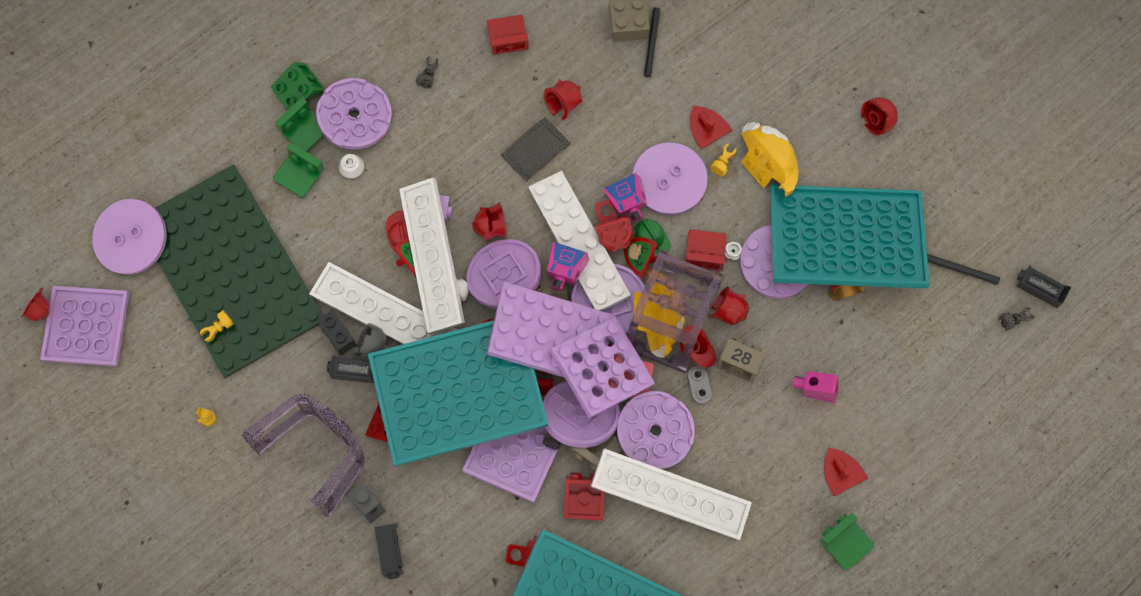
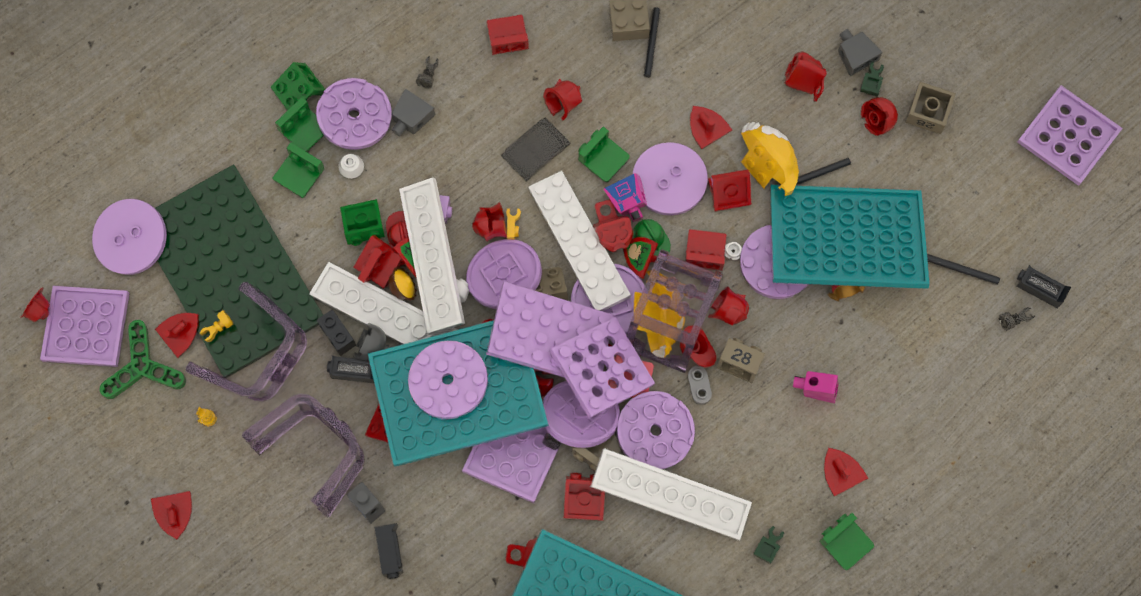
torso [547,242,589,291] -> none
yellow piece [710,144,736,177] -> none
none -> green piece [100,320,186,399]
none -> red shield [151,491,192,540]
none -> red shield [155,313,198,358]
none -> clear purple windscreen [185,282,307,401]
none -> green plate [340,199,385,246]
none -> red bracket [354,235,402,289]
none -> piece [389,267,417,301]
none -> dark grey torso [391,89,435,136]
none -> lavender plate [408,341,488,419]
none -> yellow plate [506,208,521,240]
none -> green bracket [578,126,630,182]
none -> red bracket [708,169,752,211]
none -> dark green plate [753,526,784,564]
none -> black bar [779,158,851,185]
none -> red piece [784,51,827,102]
none -> dark grey torso [838,29,882,76]
none -> dark green plate [860,62,884,97]
none -> dark tan brick [905,82,956,134]
none -> lavender piece [1017,86,1123,186]

